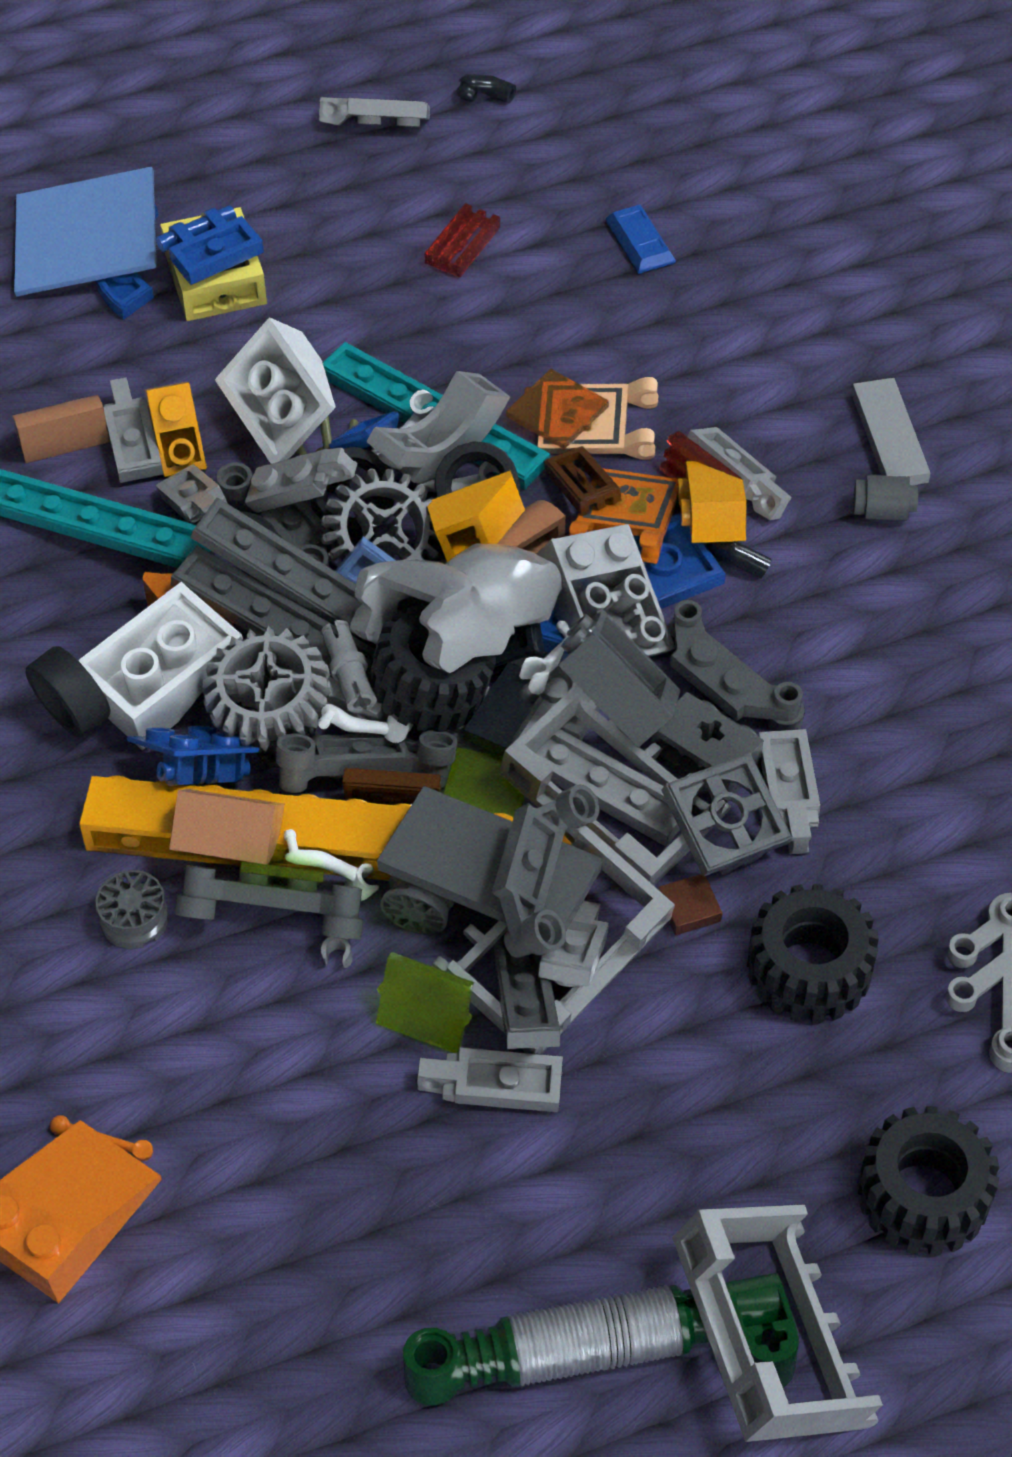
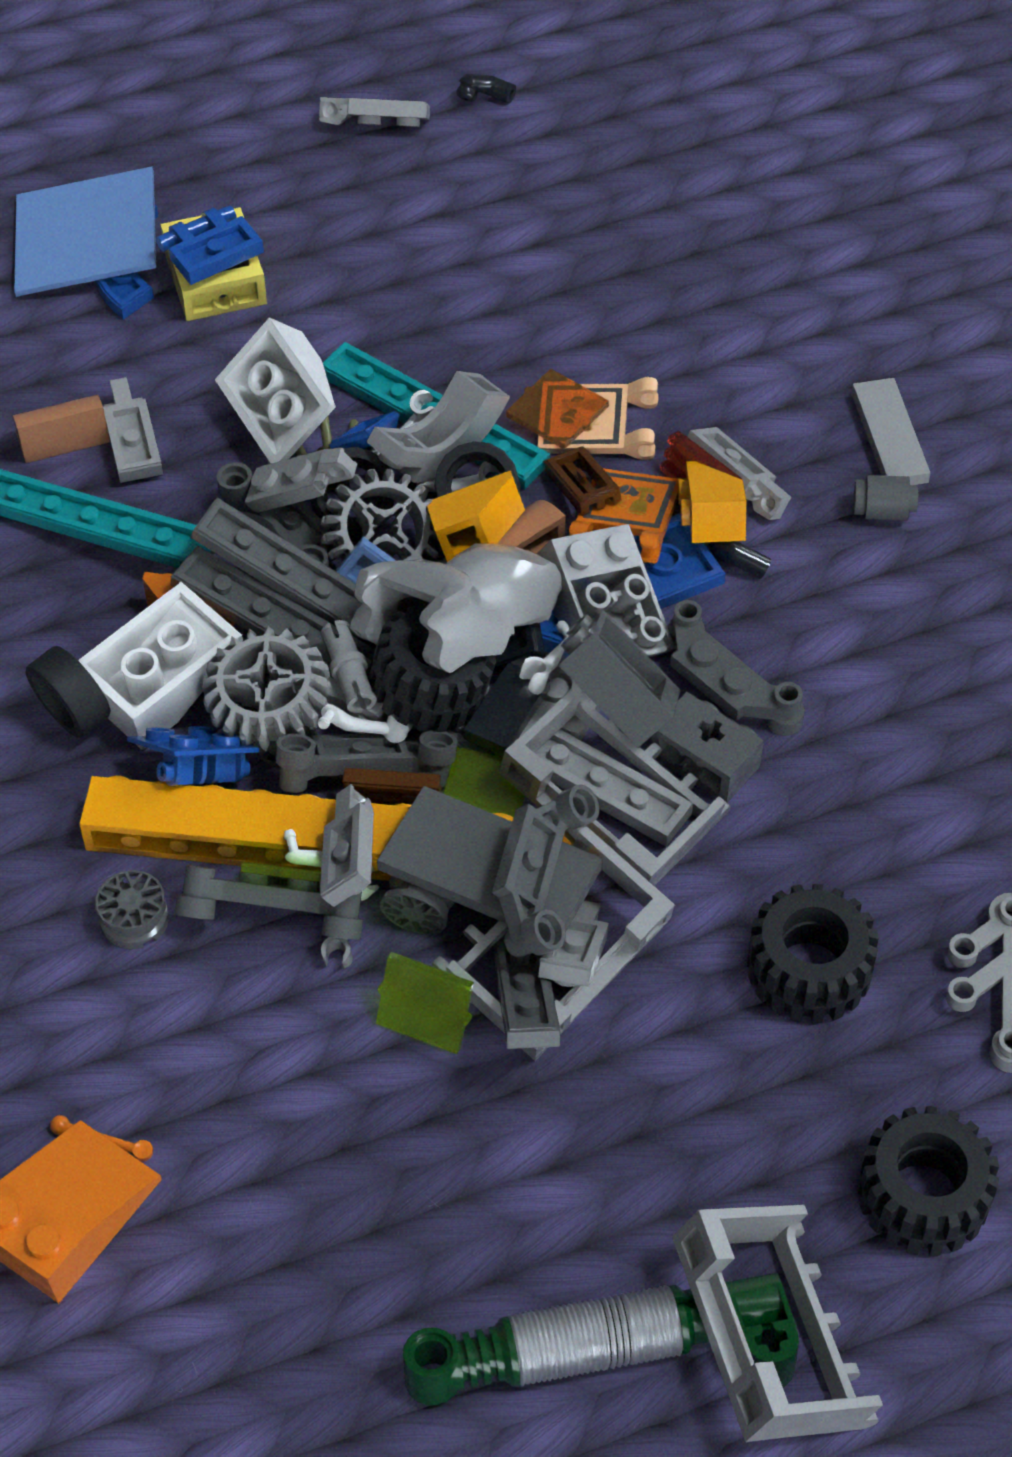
light orange slope [144,381,207,477] -> none
light grey hinge [155,464,228,524] -> none
nougat brick [169,789,285,865] -> none
light grey hinge [417,1047,563,1112] -> none
clear red tile [424,203,500,277] -> none
blue tile [606,205,676,274] -> none
copper tile [658,874,723,936] -> none
dark grey piece [661,752,793,877] -> none
light grey hinge [759,729,820,854] -> none
none -> light grey hinge [320,784,374,907]

